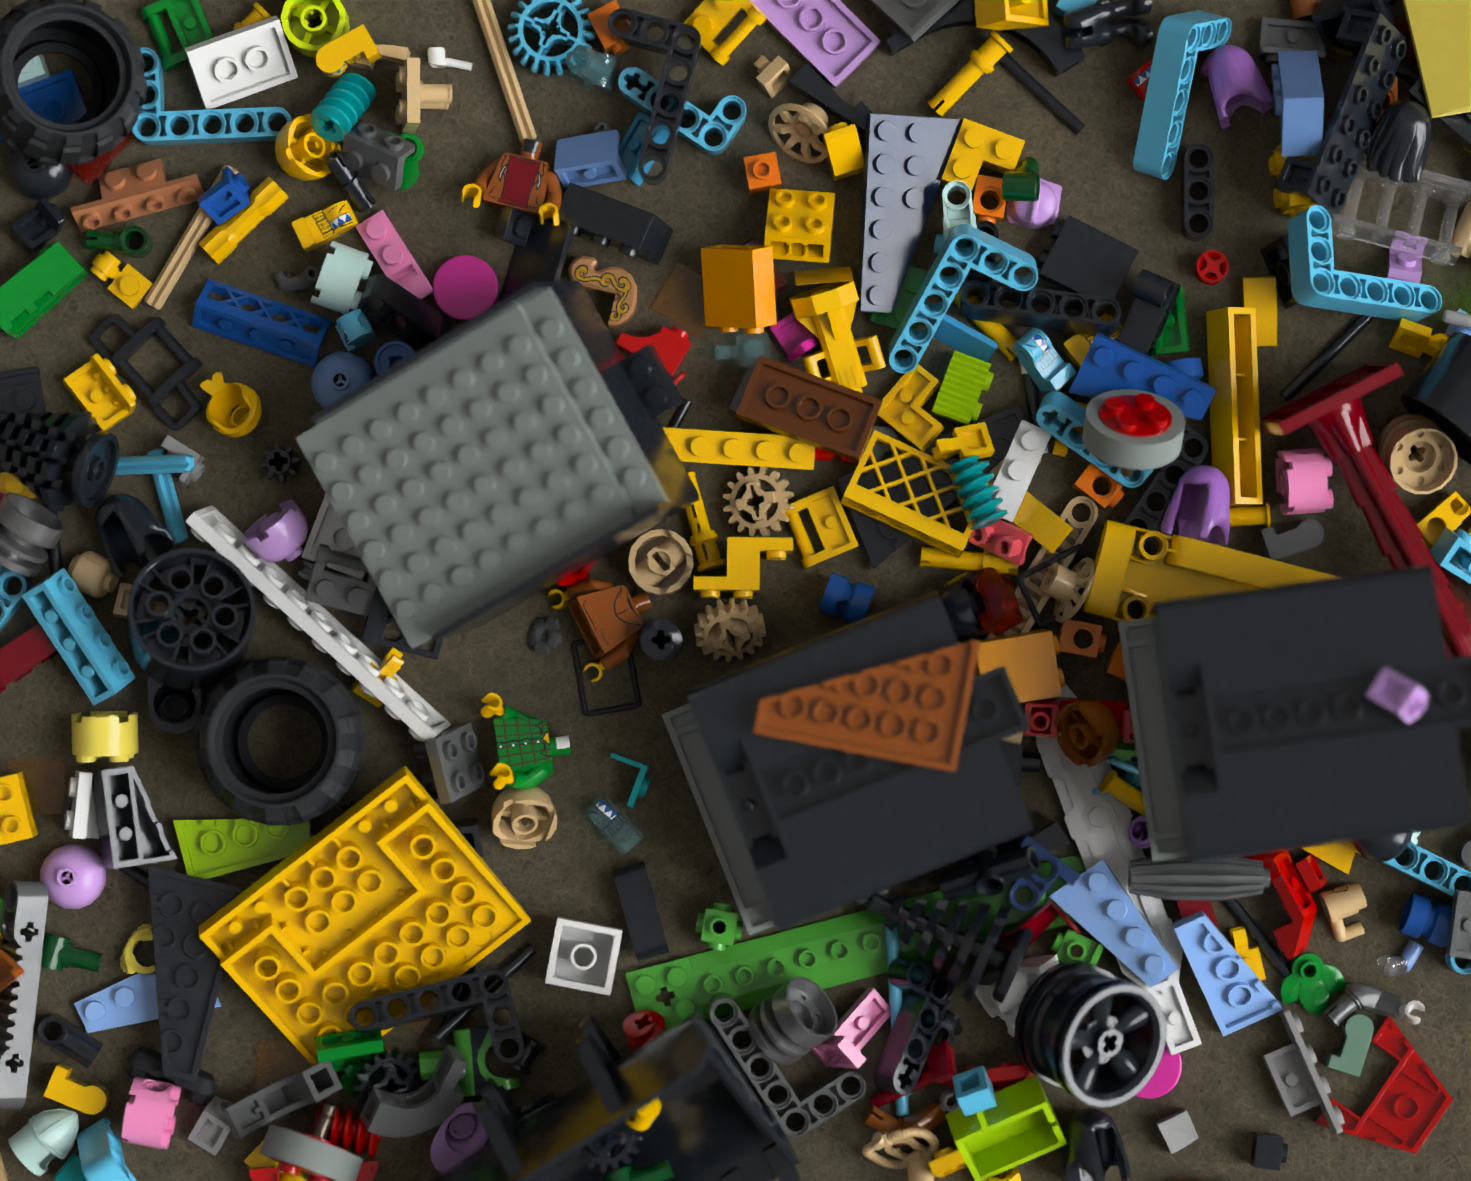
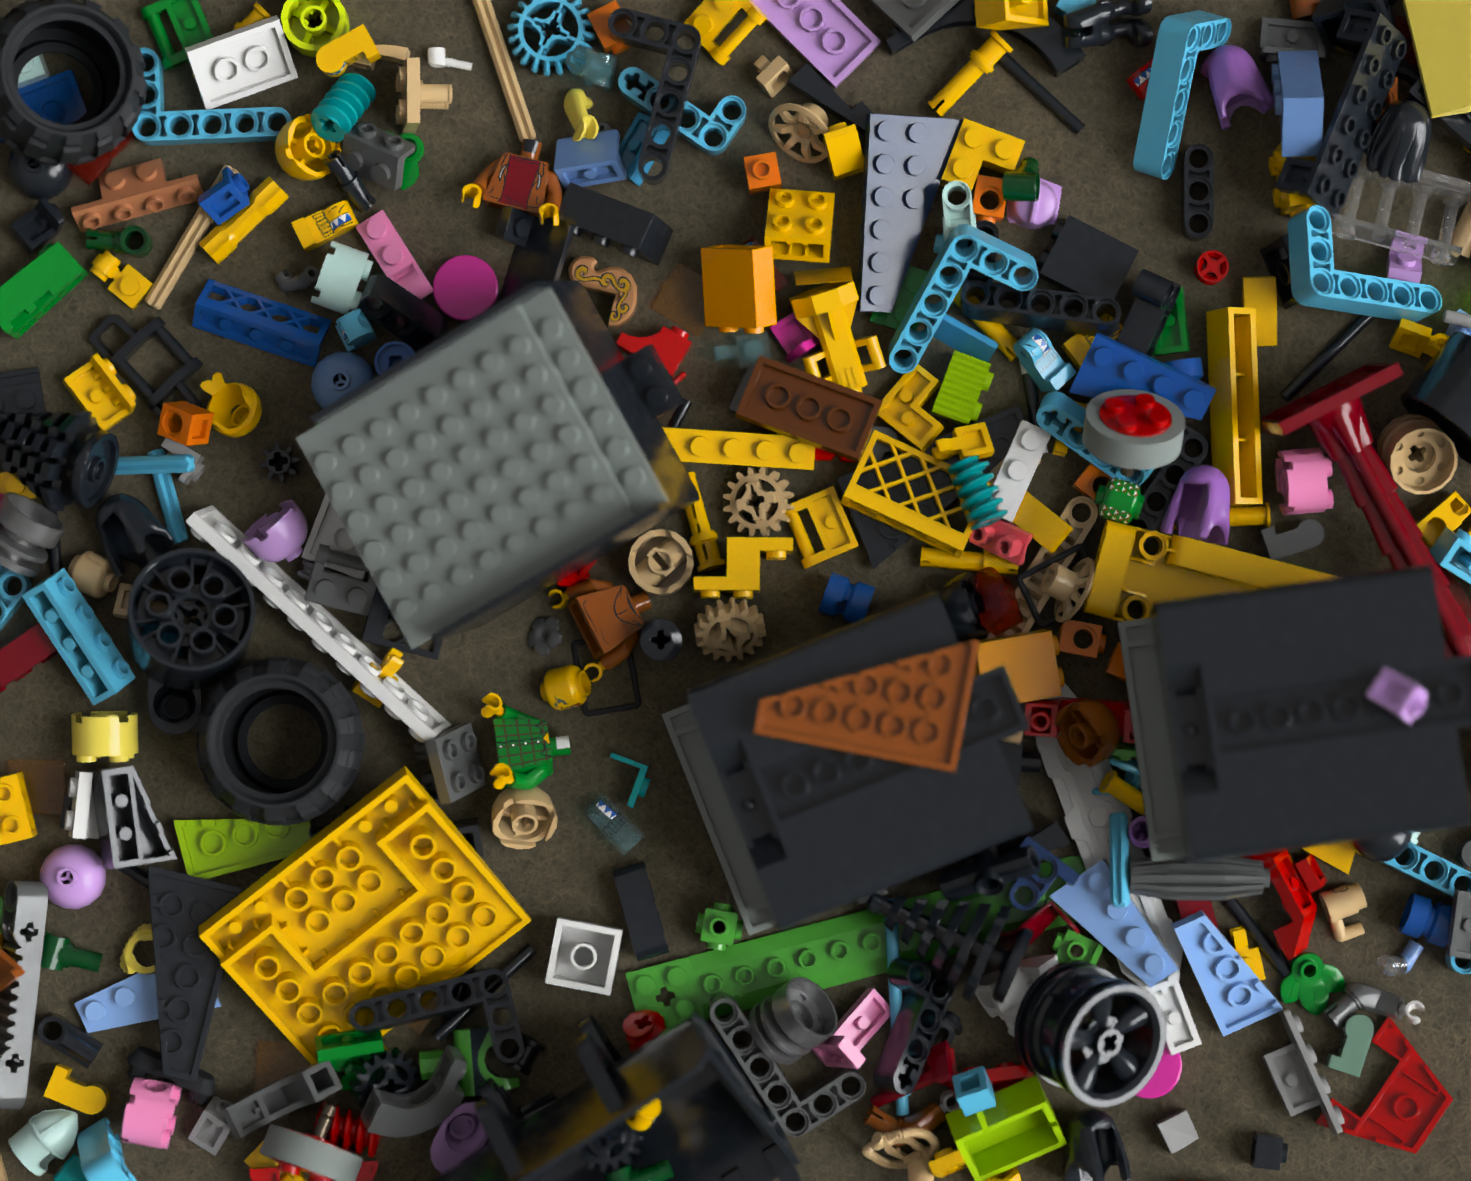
none -> orange brick [157,401,214,446]
none -> yellow head [540,665,591,710]
none -> light yellow piece [564,88,599,142]
none -> green head [1094,477,1145,524]
none -> medium azure axle [1109,812,1130,908]

